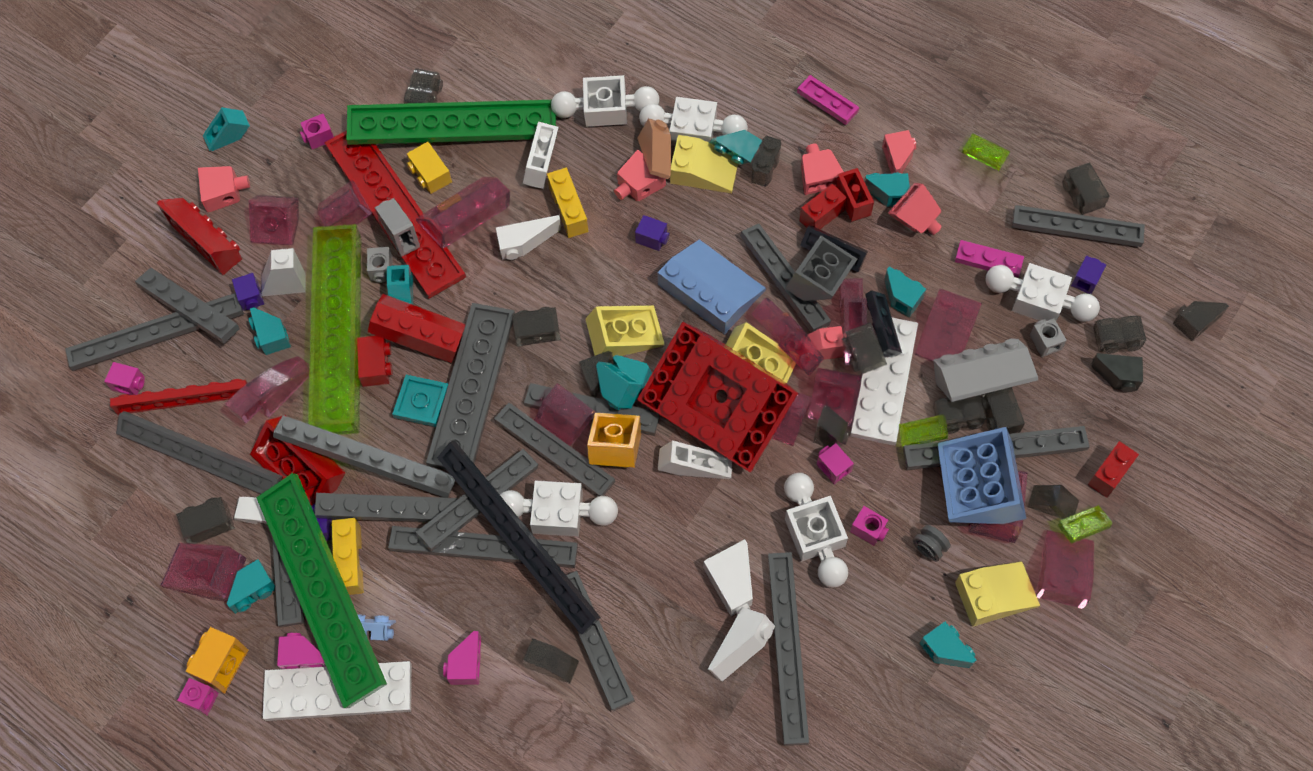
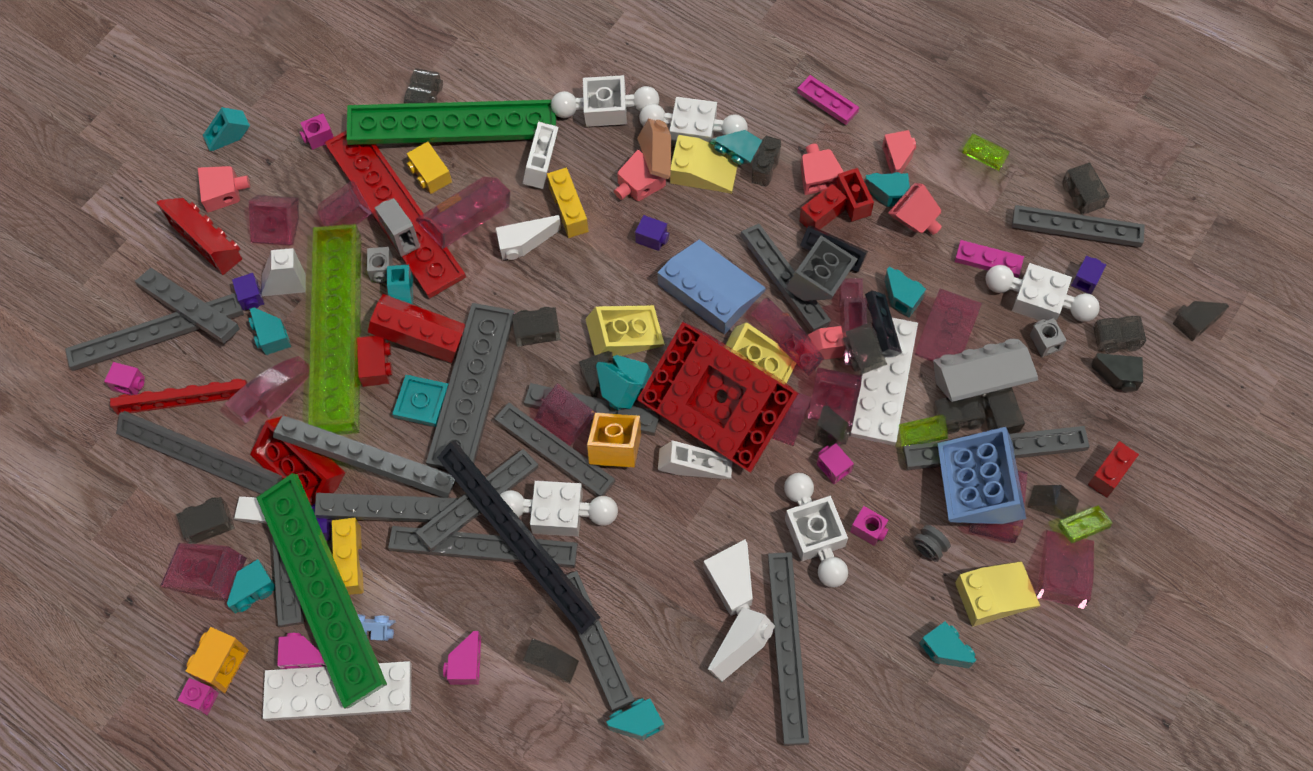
none -> teal slope [606,698,664,741]

